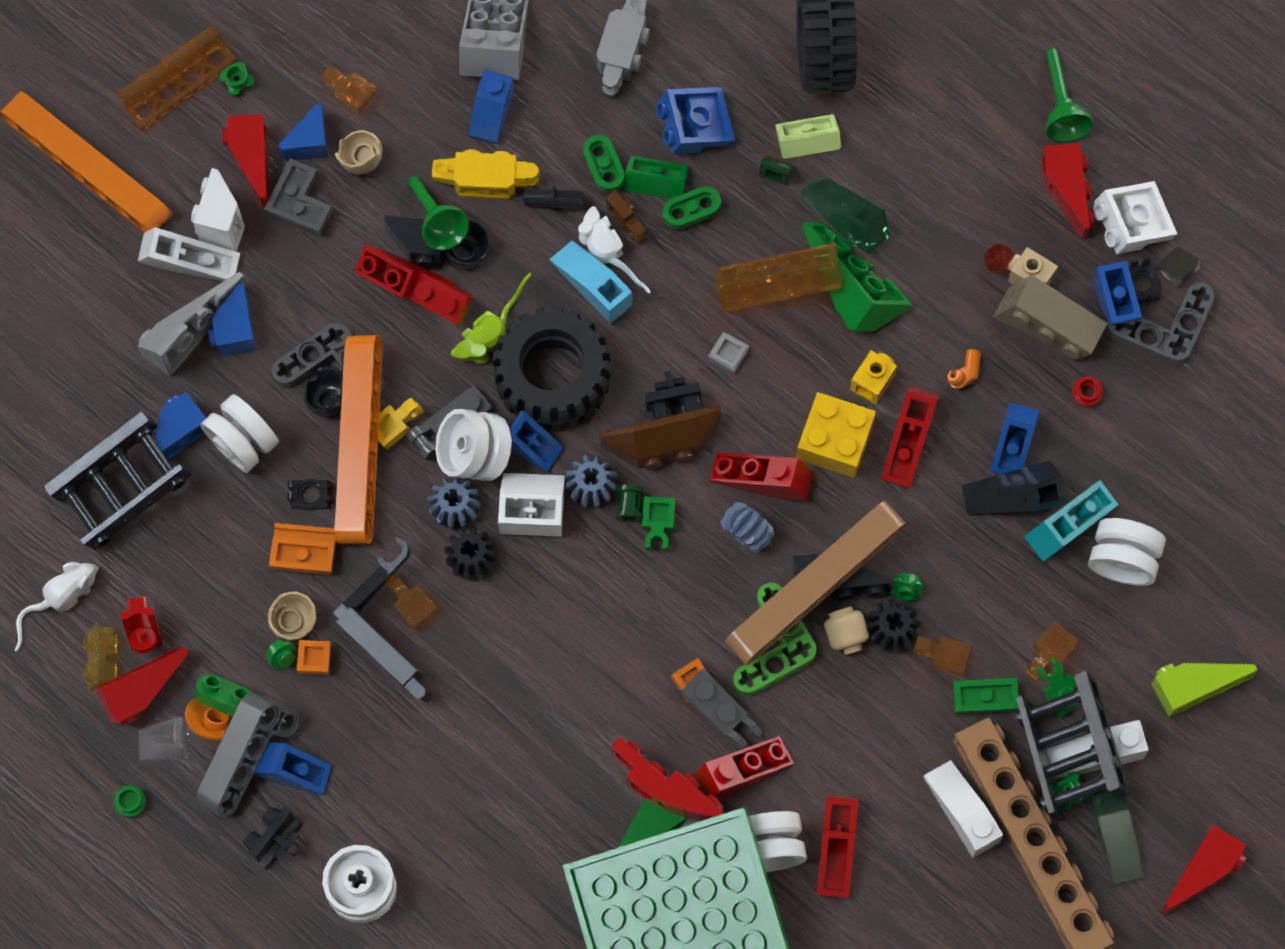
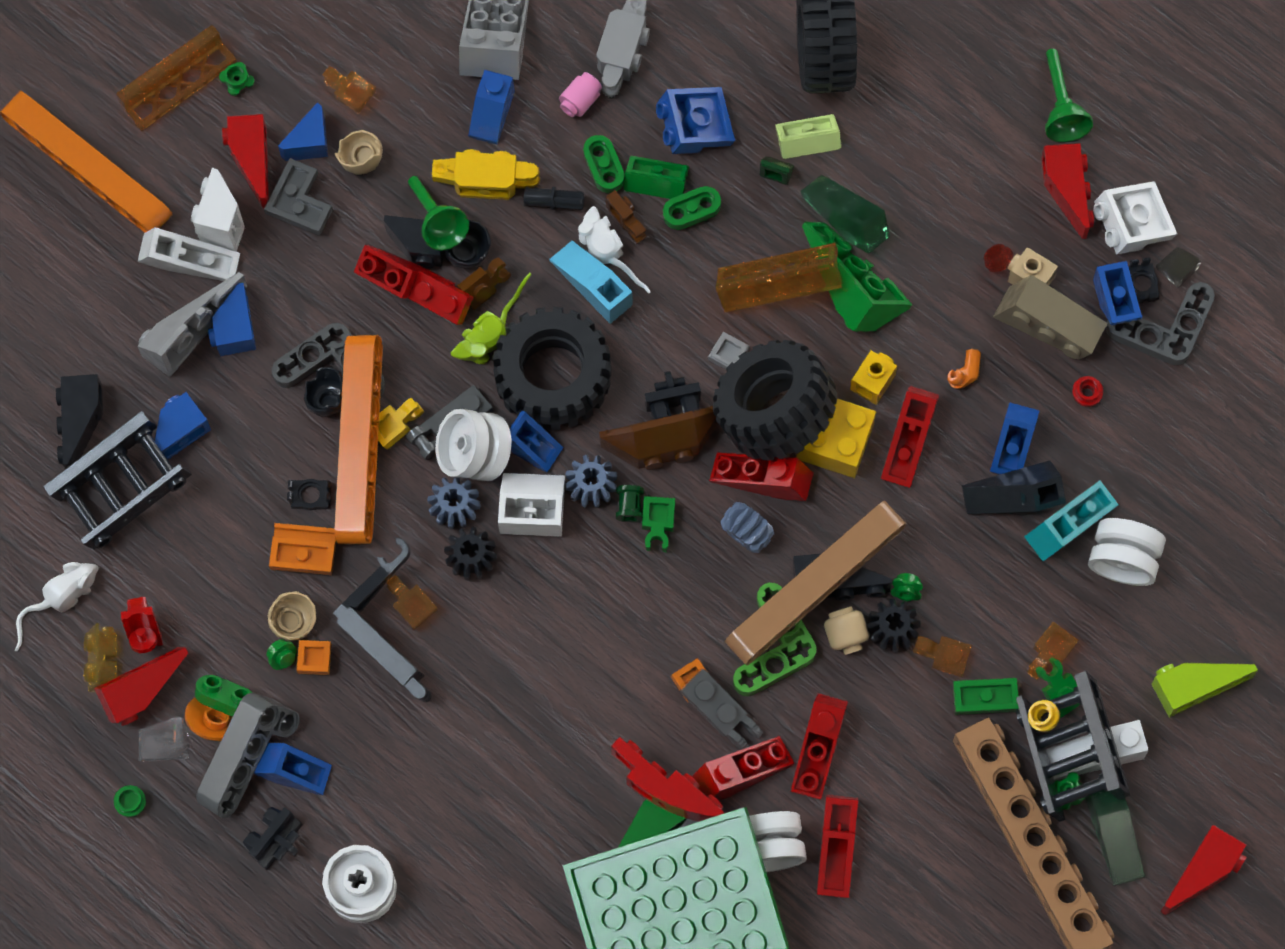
white wheel [200,394,279,473] -> none
white slope [923,760,1003,858] -> none
none -> black slope [56,374,103,469]
none -> reddish brown plate [457,257,511,310]
none -> bright pink brick [559,72,602,117]
none -> black tyre [713,340,837,460]
none -> red slope [790,693,848,800]
none -> yellow plate [1028,700,1060,732]

